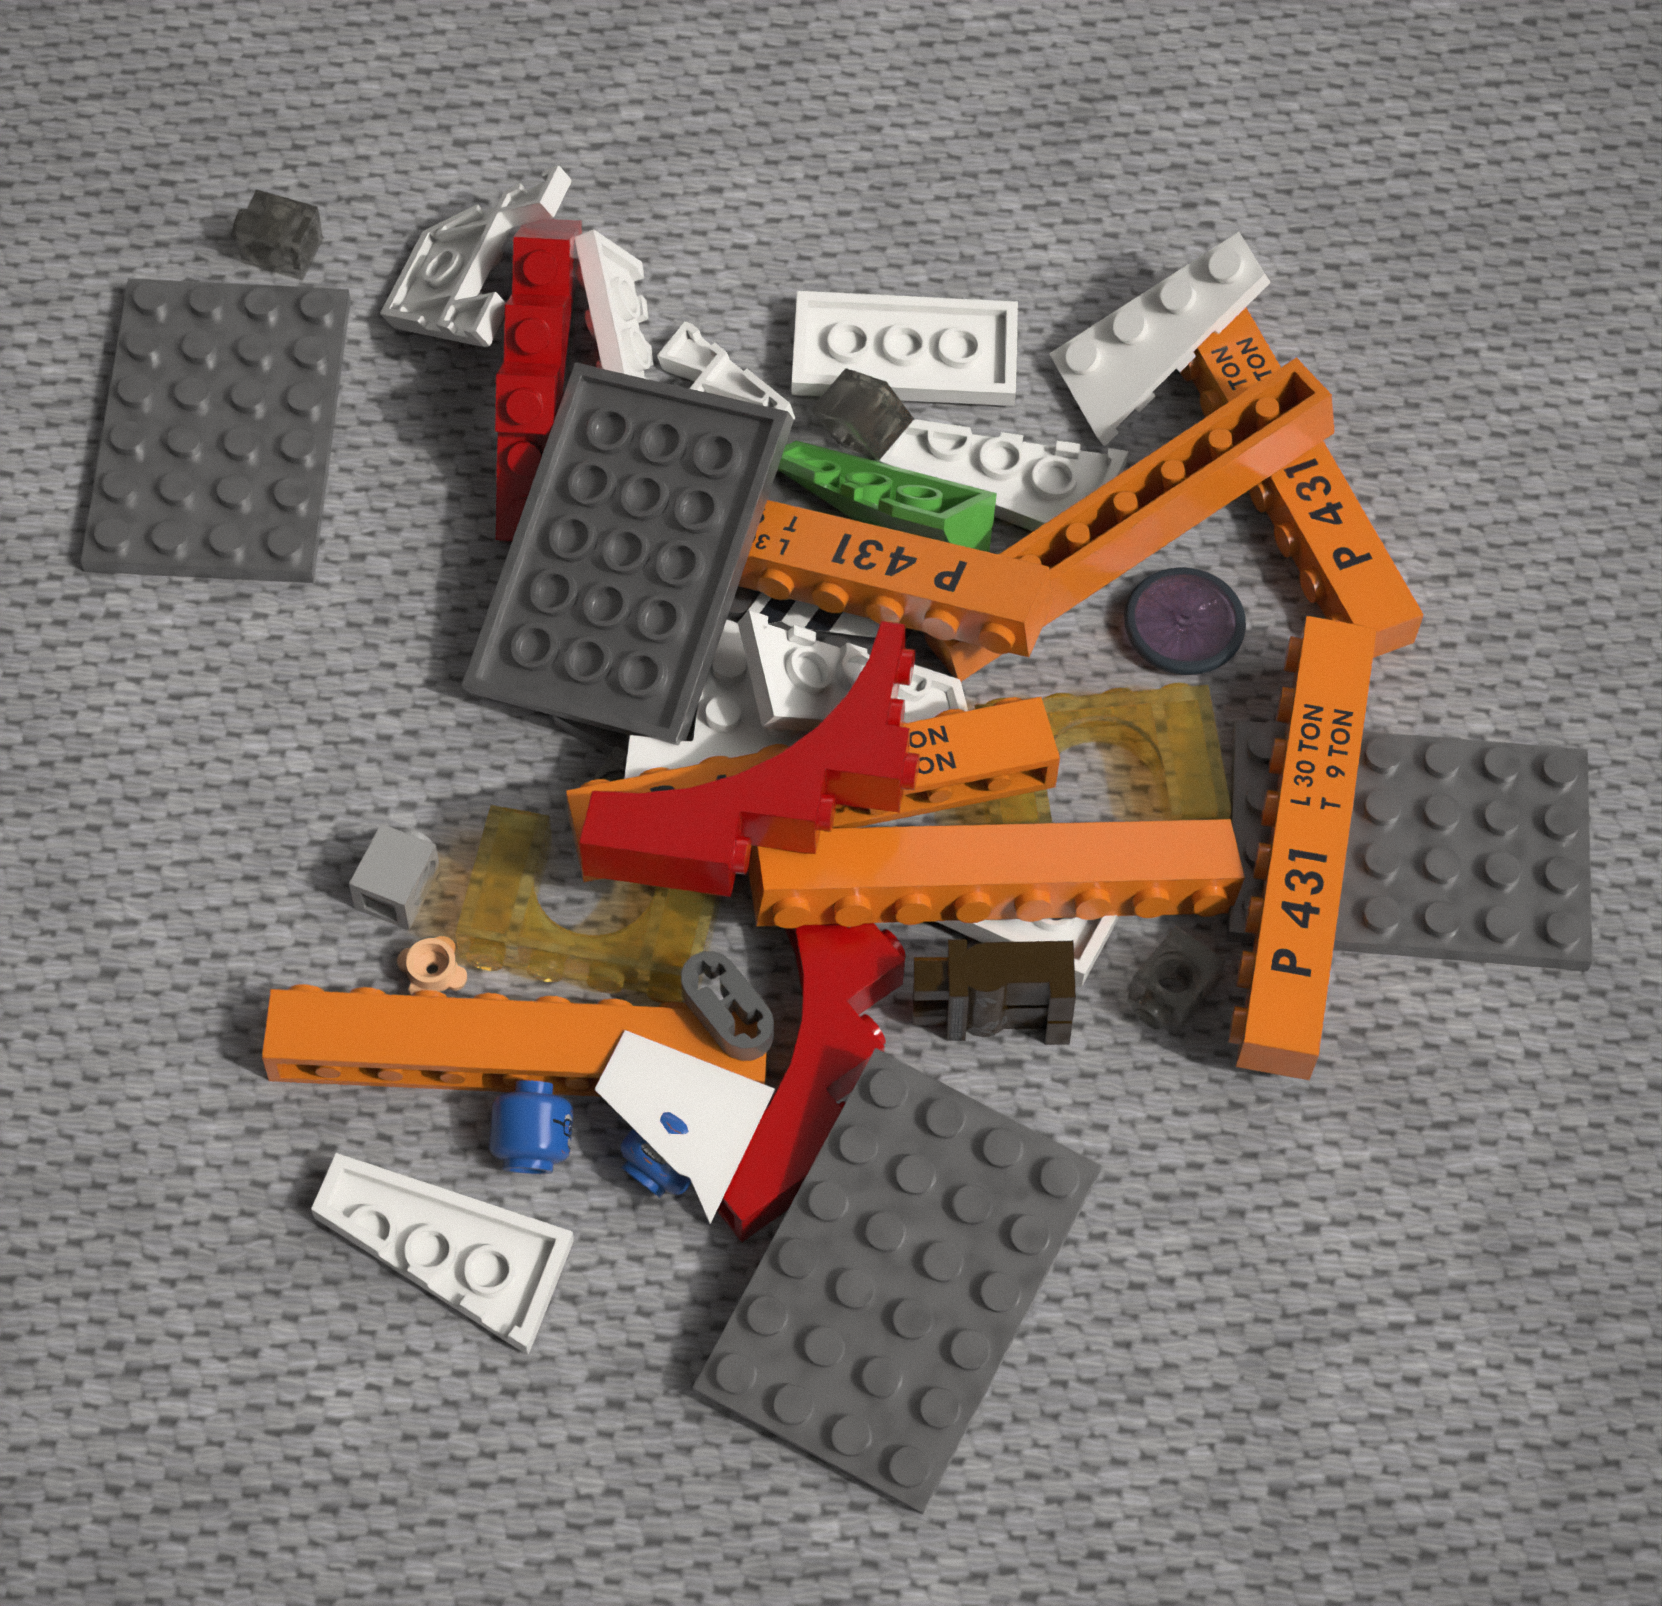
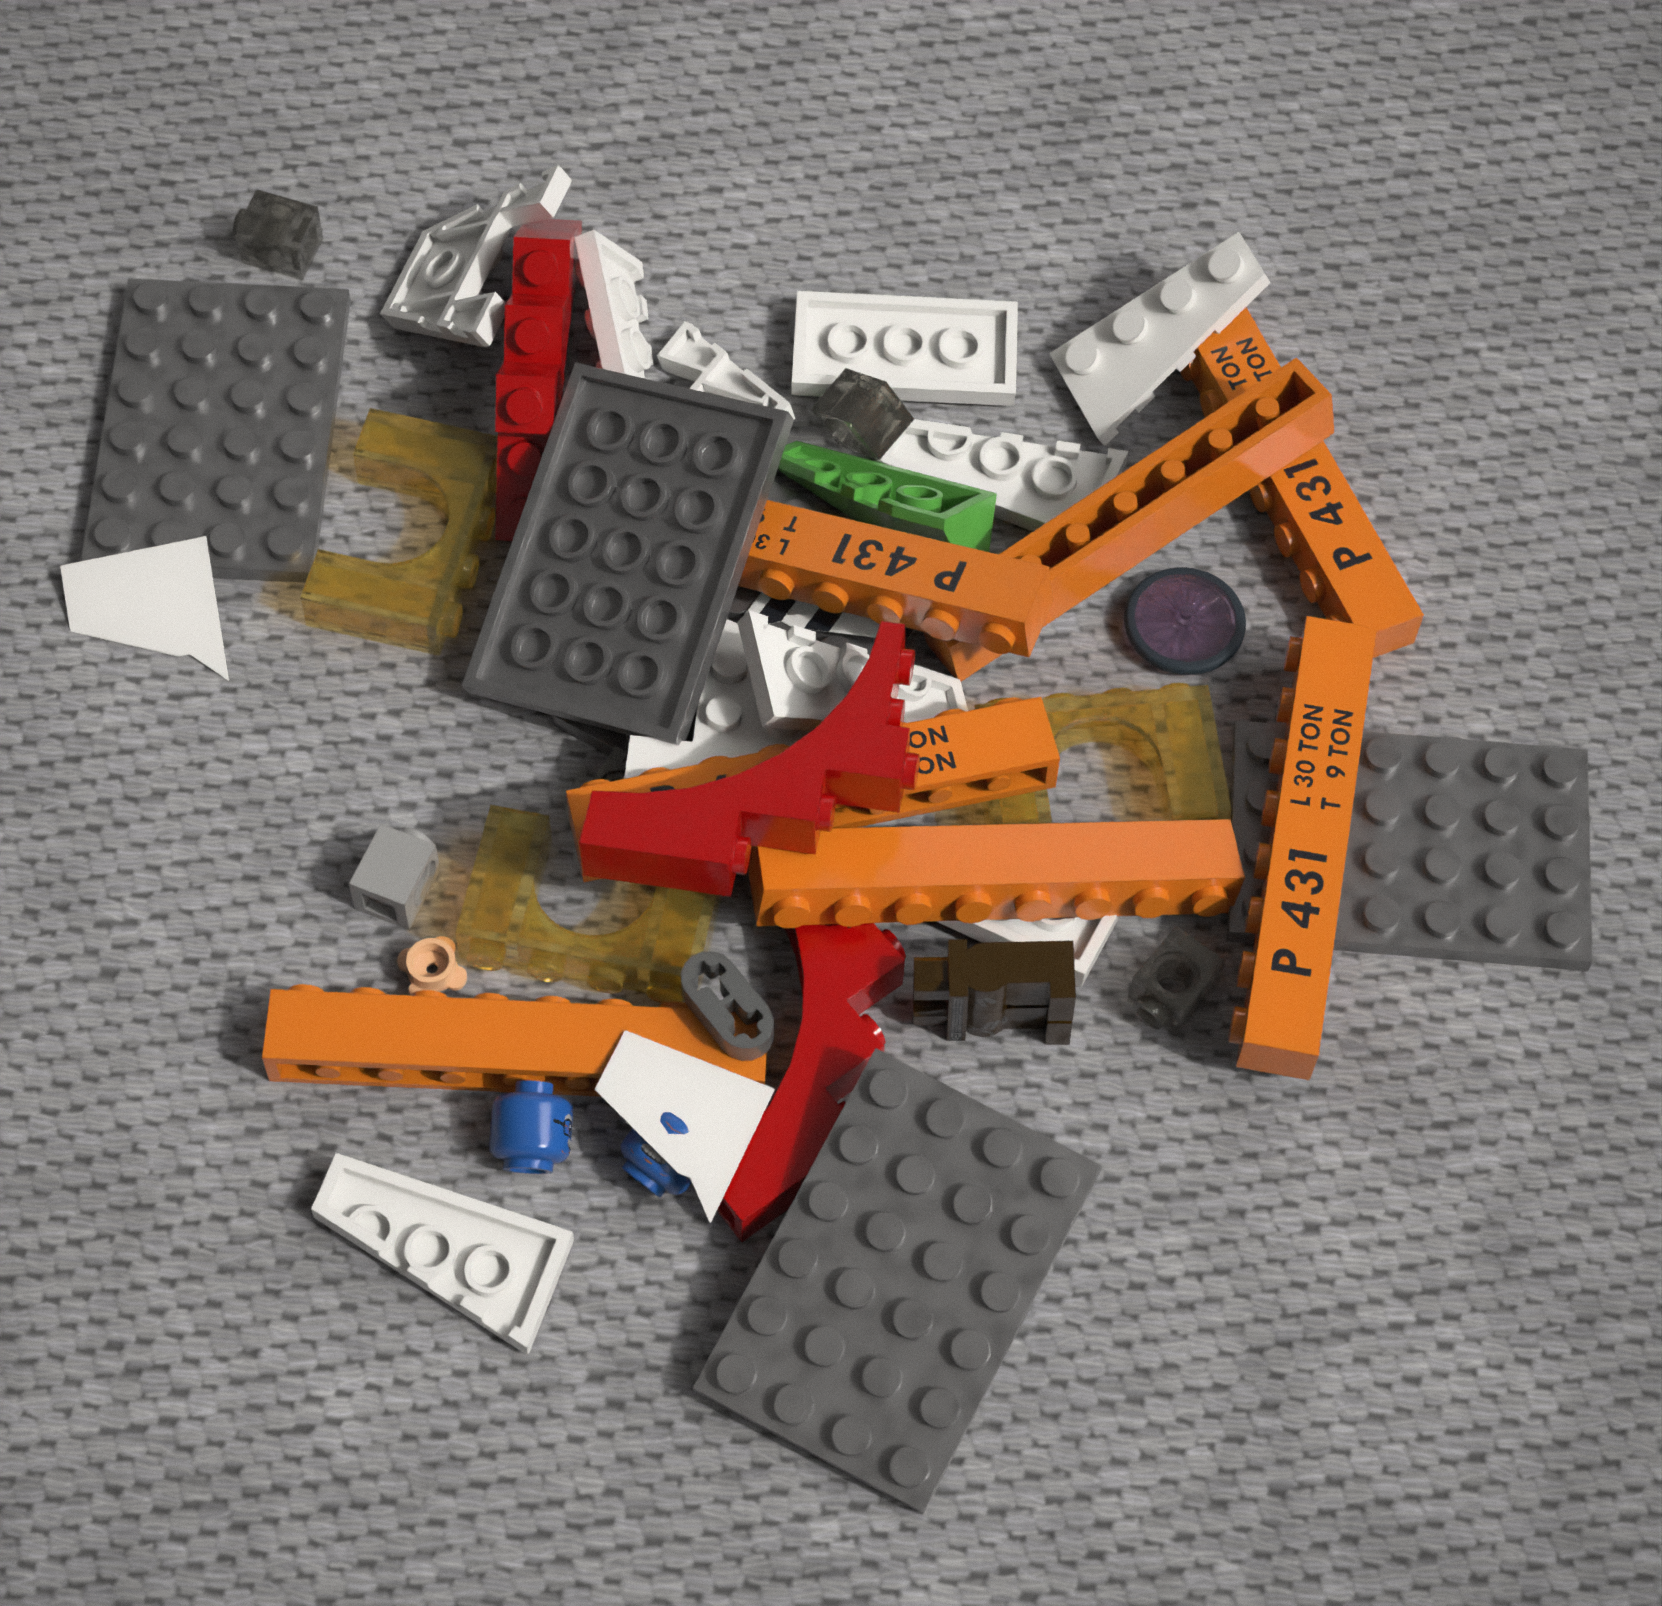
none -> white sticker [60,536,229,681]
none -> clear yellow arch [300,408,497,656]

